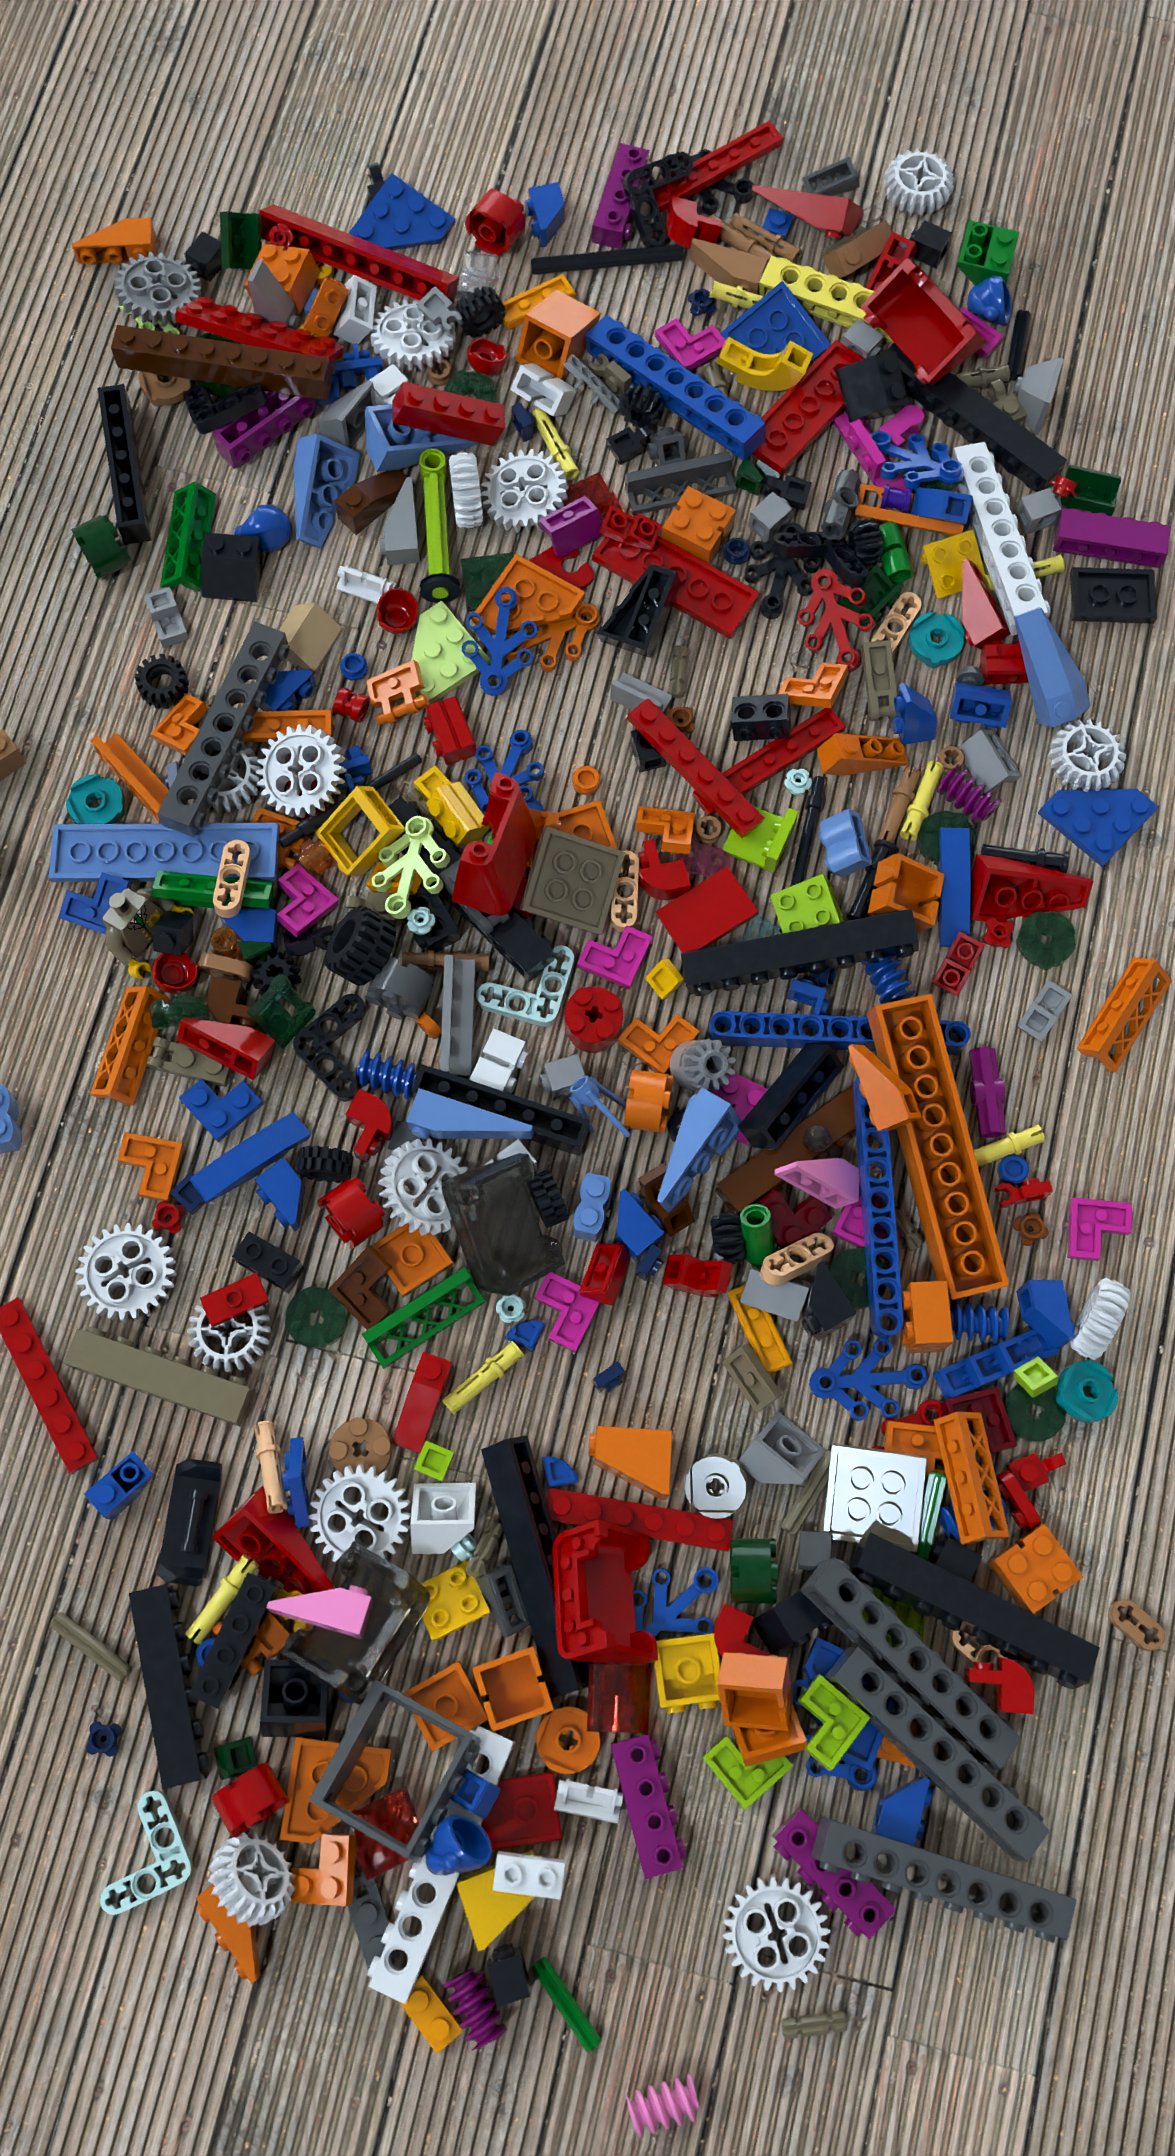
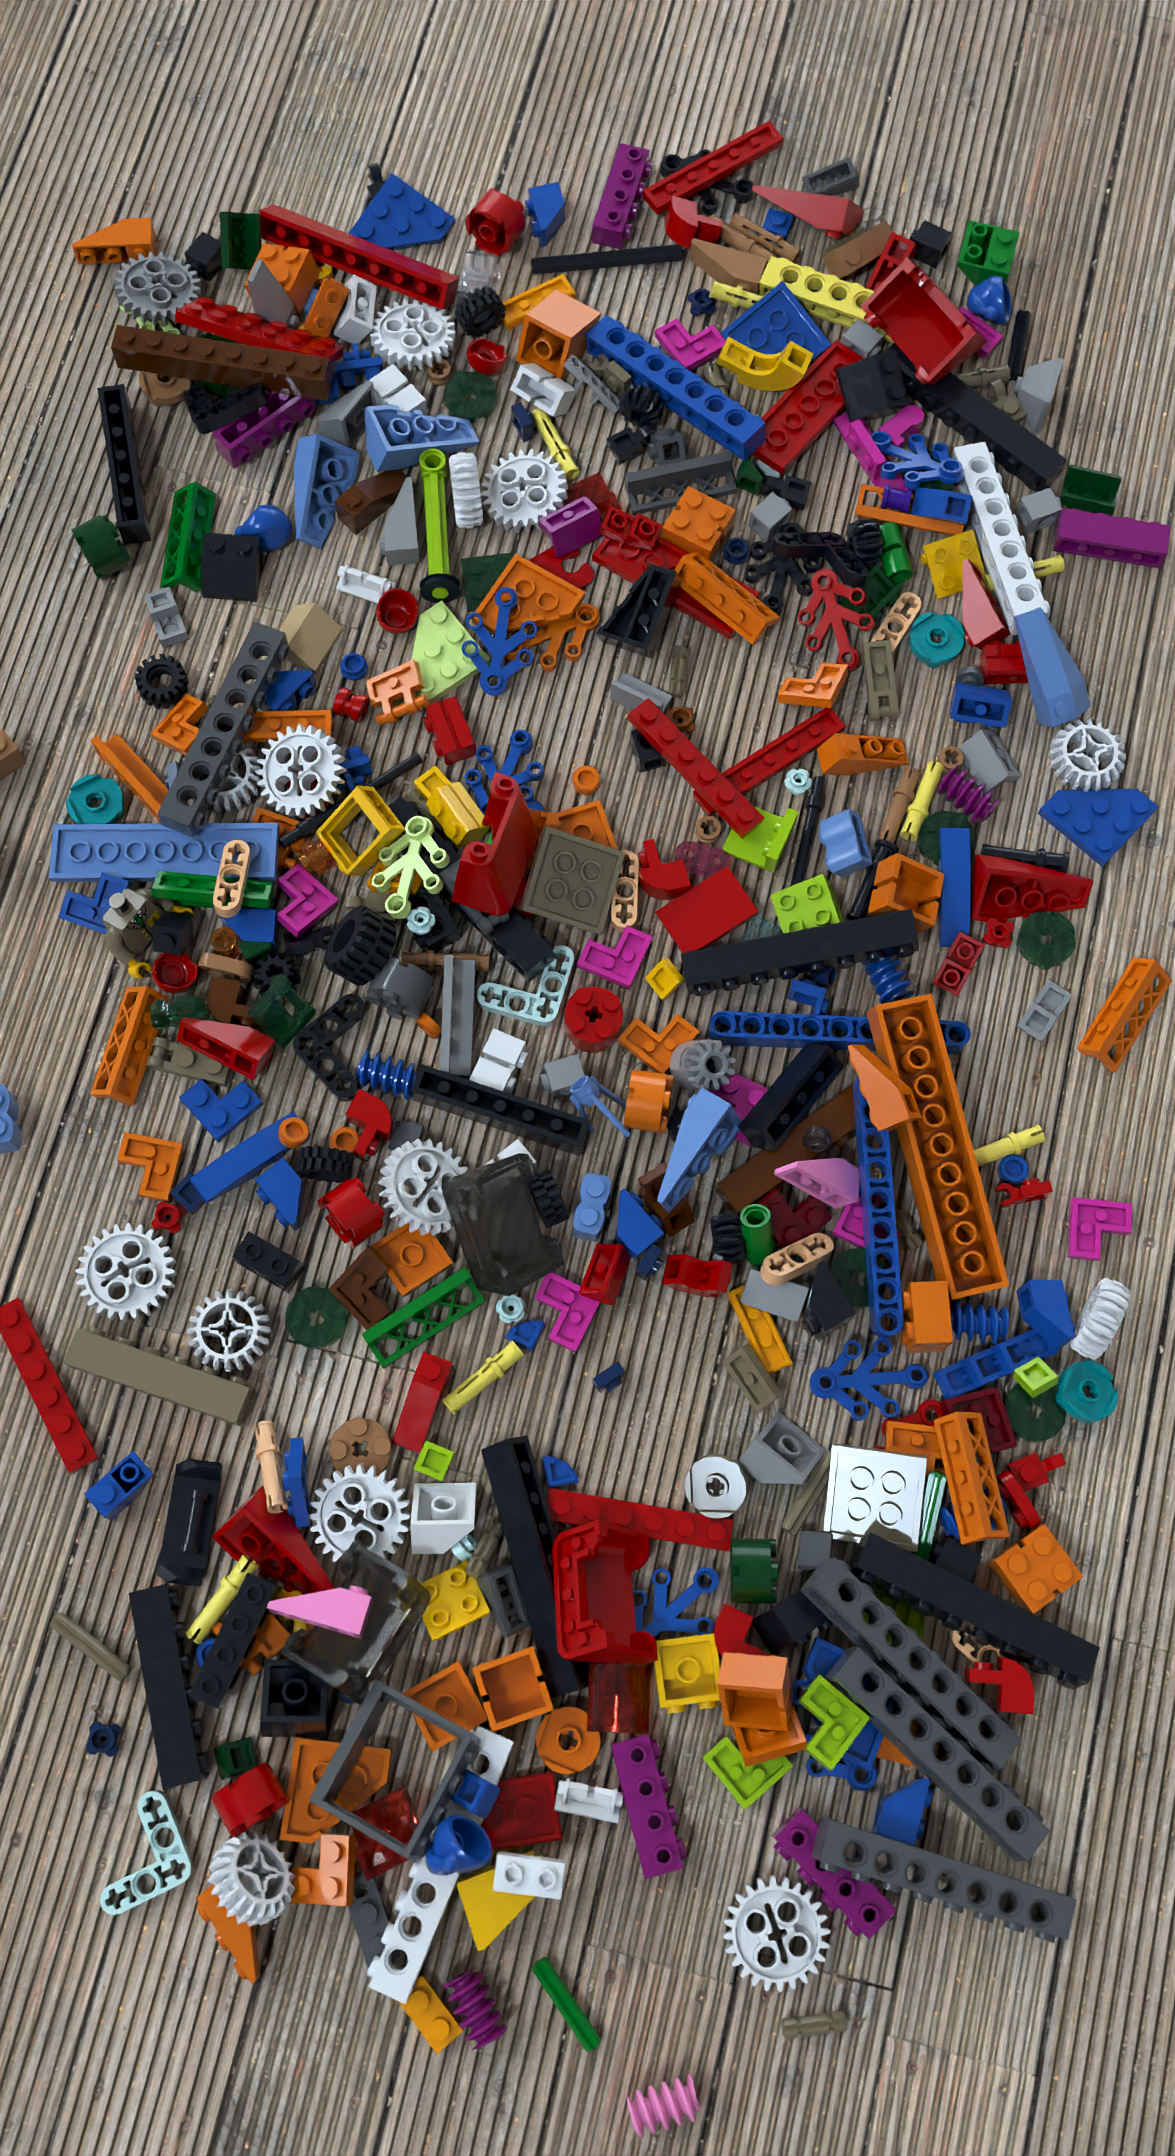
red plate [200,1273,270,1327] -> none
red plate [269,224,294,251] -> none
red brick [392,381,505,446] -> none
medium blue wedge [406,1089,534,1139] -> none
light grey plate [416,286,463,335] -> none
black brick [487,1943,532,2007] -> none
orange slope [588,1426,672,1500] -> none
black beam [622,151,693,247] -> none
orange plate [635,806,695,854] -> none
black brick [731,694,791,741] -> none
dark grey piece [821,469,861,540] -> none
white gear [884,149,954,217] -> none
blue slope [892,683,937,745] -> none
magenta piece [969,1046,1007,1138] -> none
dark orange plate [1013,1212,1049,1246] -> none
red plate [1049,475,1077,498] -> none
black plate [1070,567,1157,624] -> none
medium nougat beam [1108,1599,1165,1651] -> none
none -> orange tile [278,1117,309,1148]
none -> orange tile [330,1127,360,1155]
none -> orange fence [674,551,780,645]

